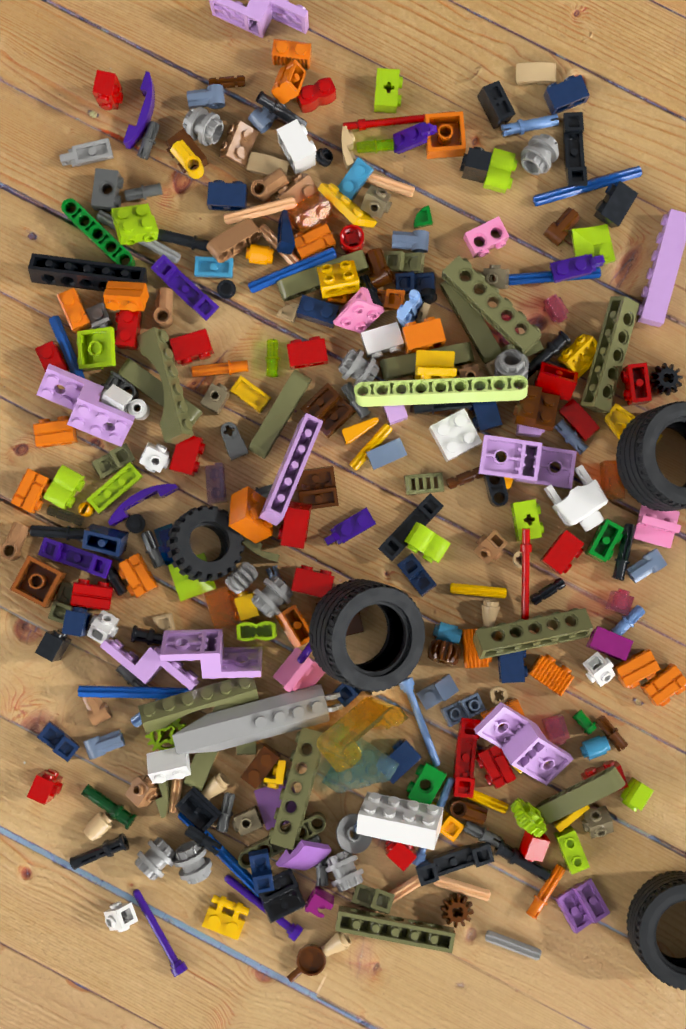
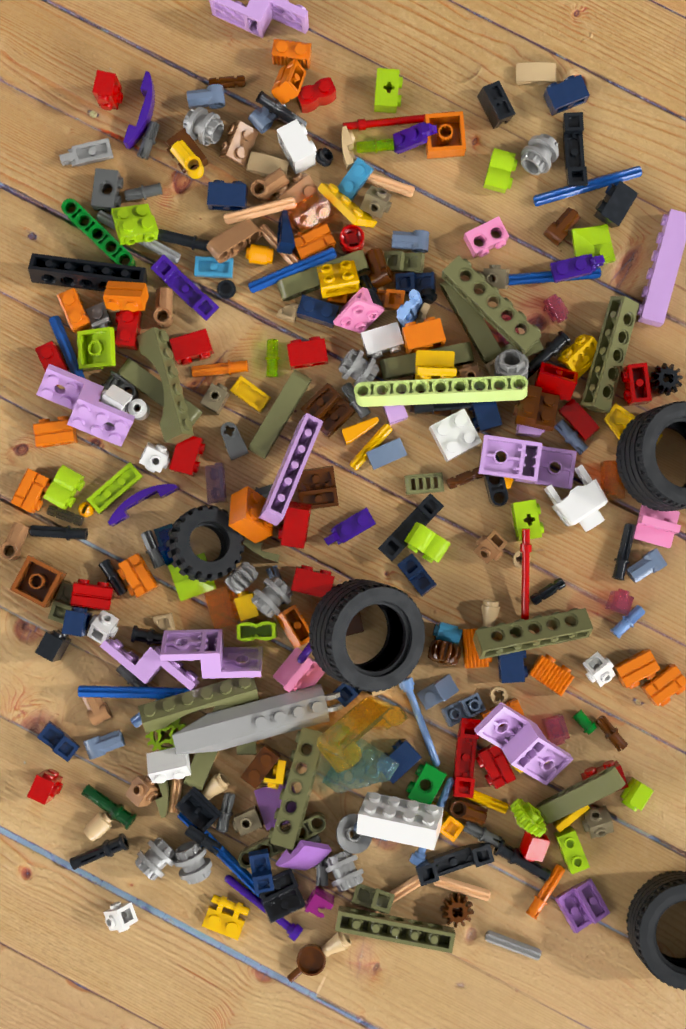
dark purple slope [38,537,113,579] -> none
dark blue brick [82,524,129,557] -> none
olive slope [92,443,135,480] -> none
black plate [126,514,146,533] -> none
dark purple piece [133,889,188,977] -> none
red brick [385,840,417,872] -> none
green tile [414,205,433,229] -> none
yellow axle [450,583,507,598] -> none
black brick [460,147,492,183] -> none
medium blue pin [501,113,559,137] -> none
red brick [540,530,584,575] -> none
dark azure brick [580,736,611,760] -> none
green brick [585,519,624,563] -> none
magenta hinge [586,626,633,661] -> none

